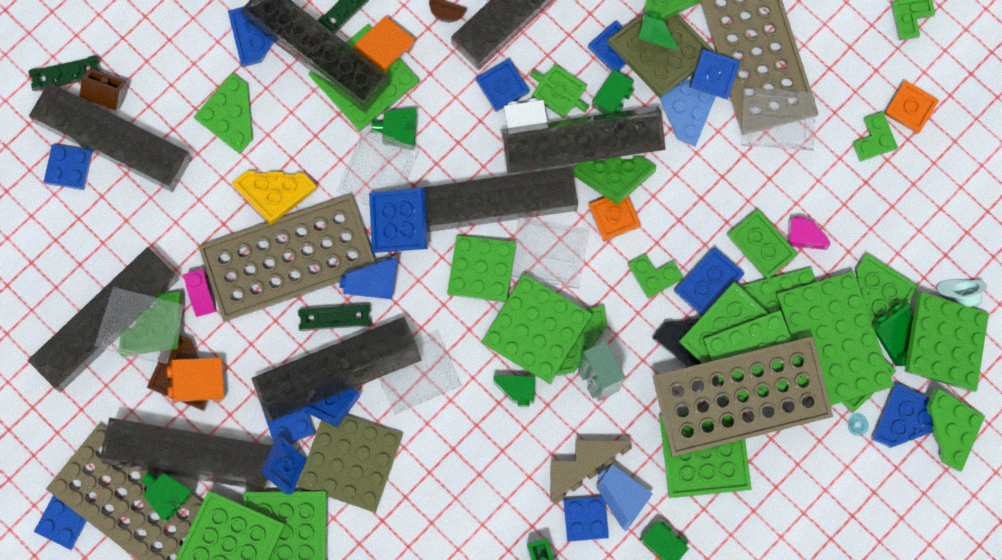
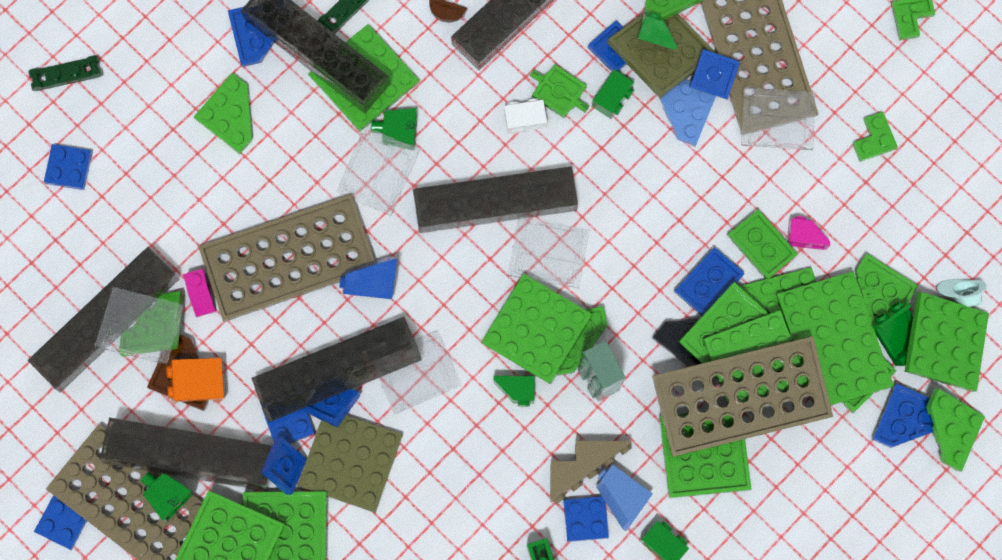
clear smoke brick [29,82,192,192] -> none
reddish brown brick [79,68,127,110] -> none
yellow plate [232,171,317,225] -> none
dark green plate [298,305,372,331] -> none
orange panel [352,16,415,79] -> none
blue plate [369,188,428,253] -> none
bright green plate [447,235,517,302] -> none
blue plate [475,59,529,112] -> none
clear smoke brick [500,106,666,173] -> none
bright green plate [572,156,656,205] -> none
orange plate [588,197,641,242] -> none
bright green plate [628,254,683,299] -> none
clear light blue plate [848,415,869,436] -> none
orange plate [884,80,939,134] -> none

